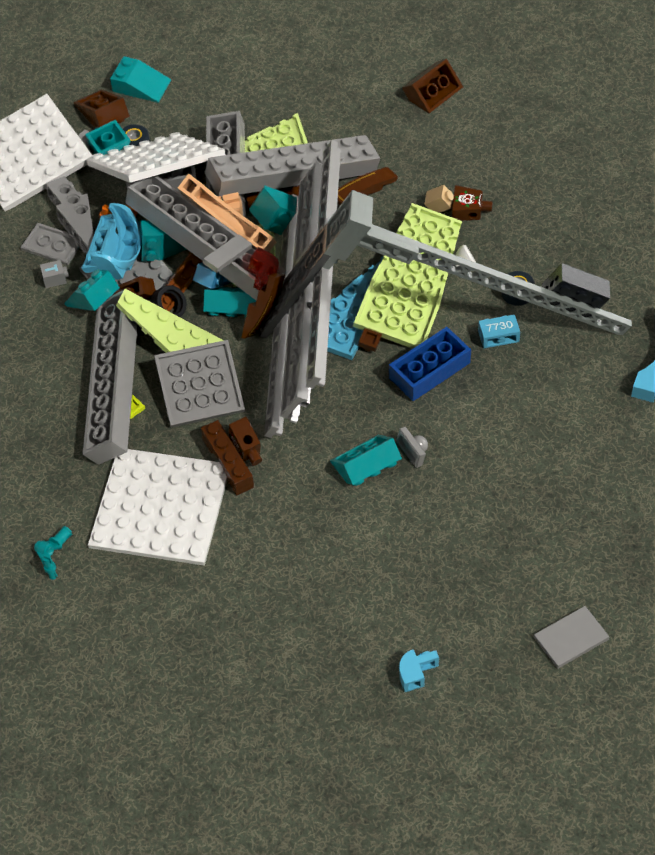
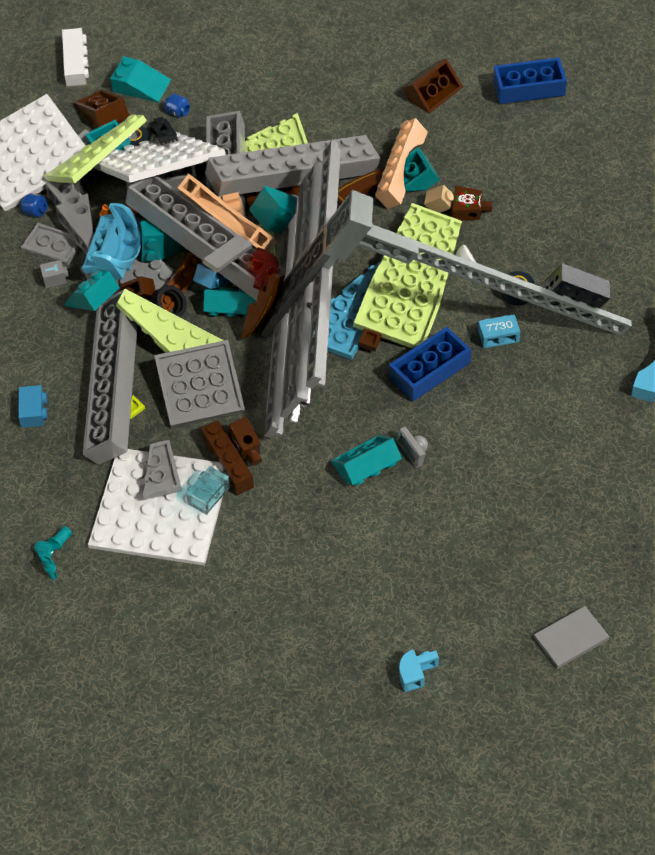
none -> dark azure brick [18,385,48,428]
none -> blue head [21,193,48,218]
none -> yellowish green wing [44,114,147,183]
none -> white brick [62,28,89,86]
none -> light grey wing [143,440,182,500]
none -> black container [150,117,178,145]
none -> blue head [164,94,190,118]
none -> clear light blue brick [186,466,230,515]
none -> light nougat arch [375,118,427,209]
none -> teal slope [403,147,440,191]
none -> blue brick [493,57,567,104]

